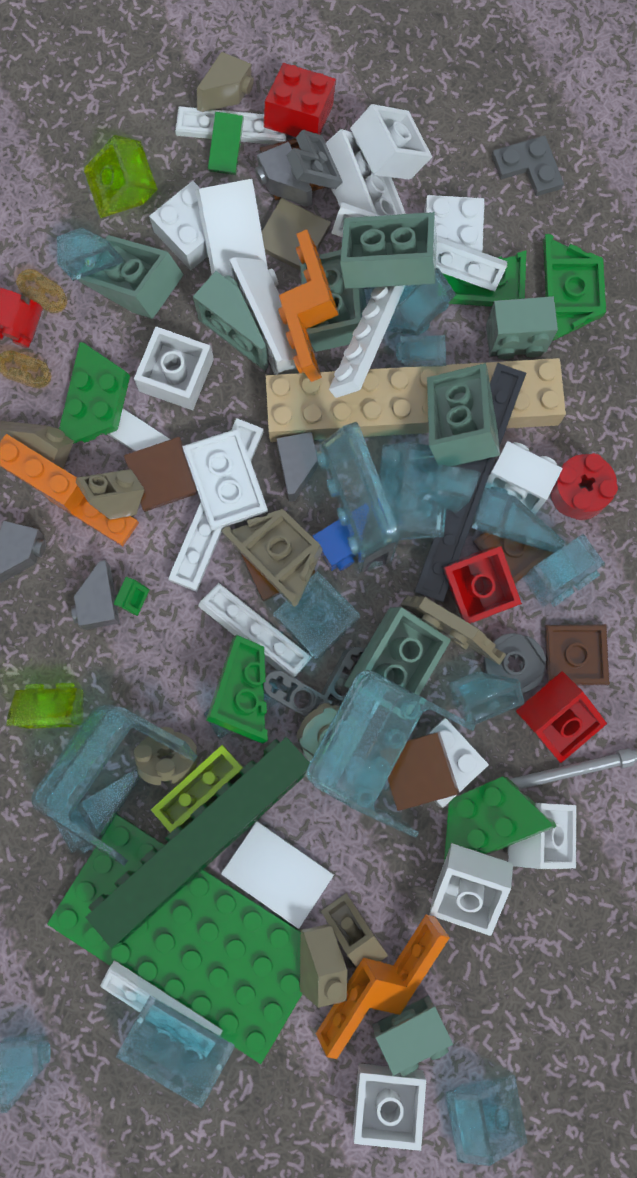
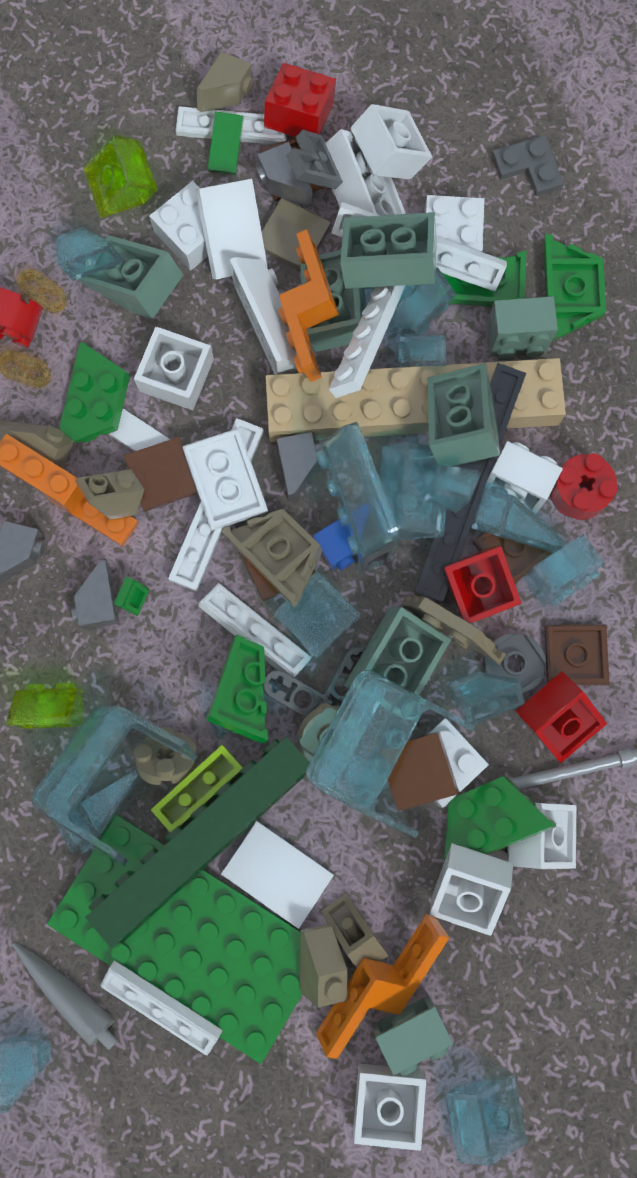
clear light blue slope [116,995,235,1108] -> none
sand green slope [193,271,268,371] -> none
none -> light grey piece [12,942,118,1051]

